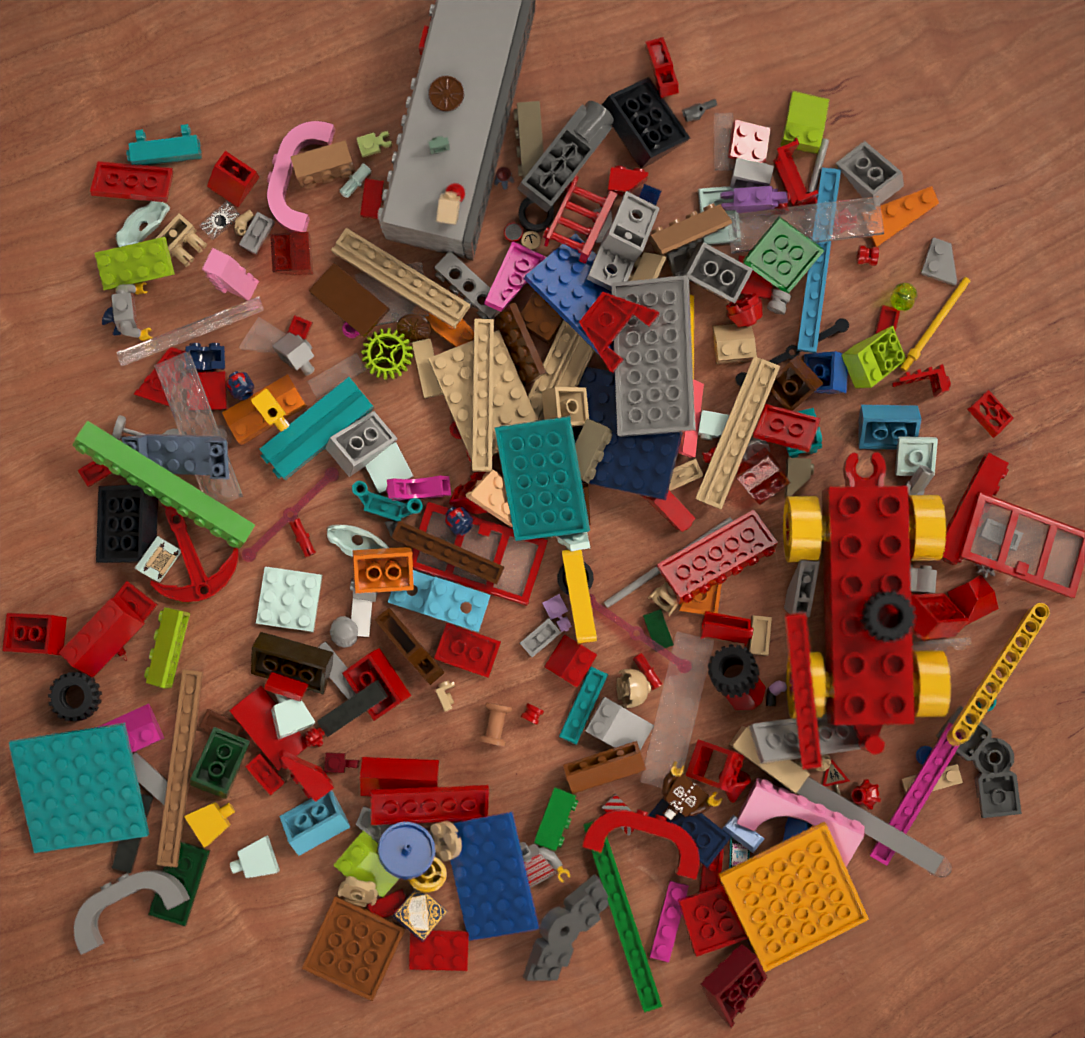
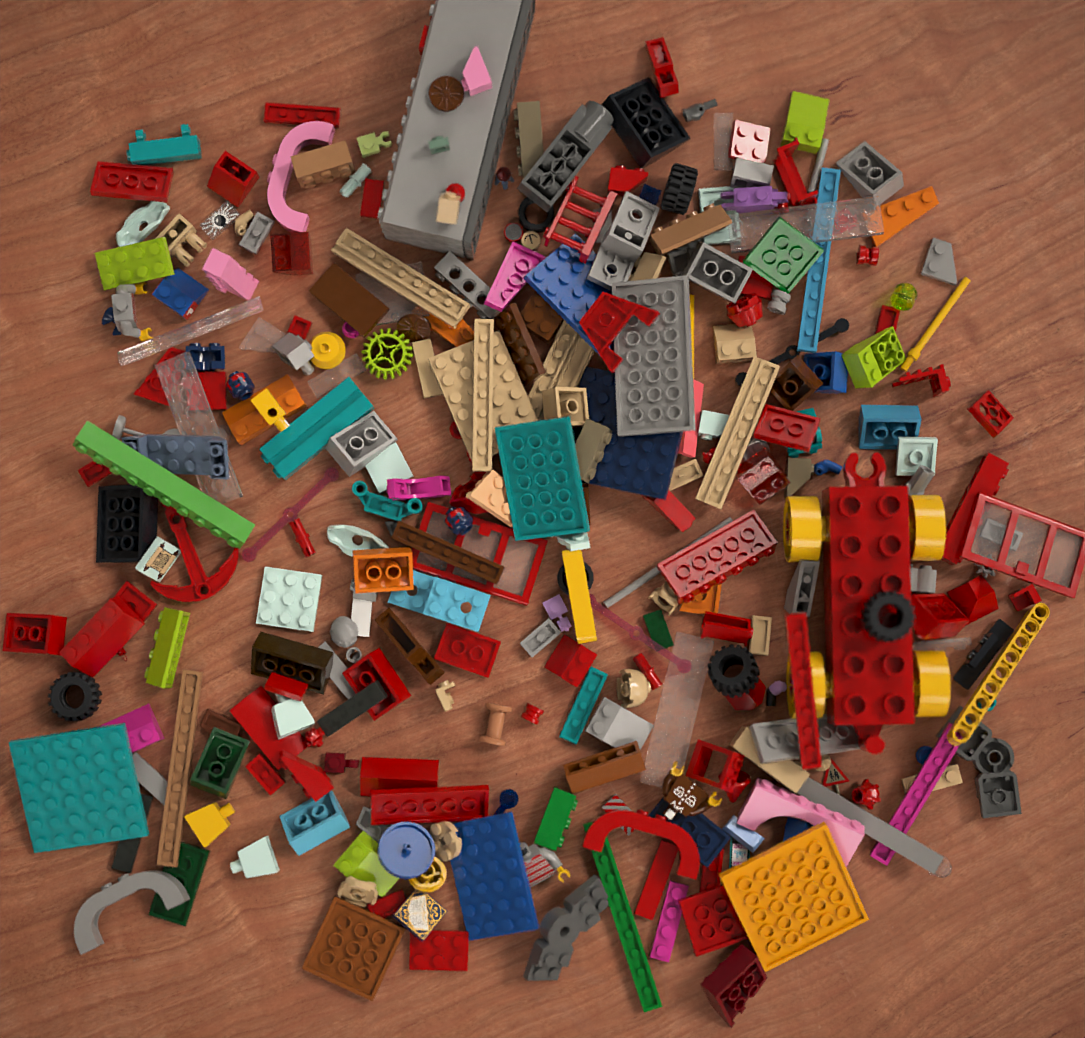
none -> blue slope [152,268,209,320]
none -> red tile [264,102,341,128]
none -> yellow cone [309,332,346,369]
none -> light grey hinge [346,647,362,663]
none -> bright pink slope [461,46,492,96]
none -> clear blue plate [494,789,519,815]
none -> red tile [634,840,678,921]
none -> black tyre [661,163,698,215]
none -> blue arm [814,459,842,476]
none -> black bracket [953,619,1014,690]
none -> red panel [1008,584,1042,611]

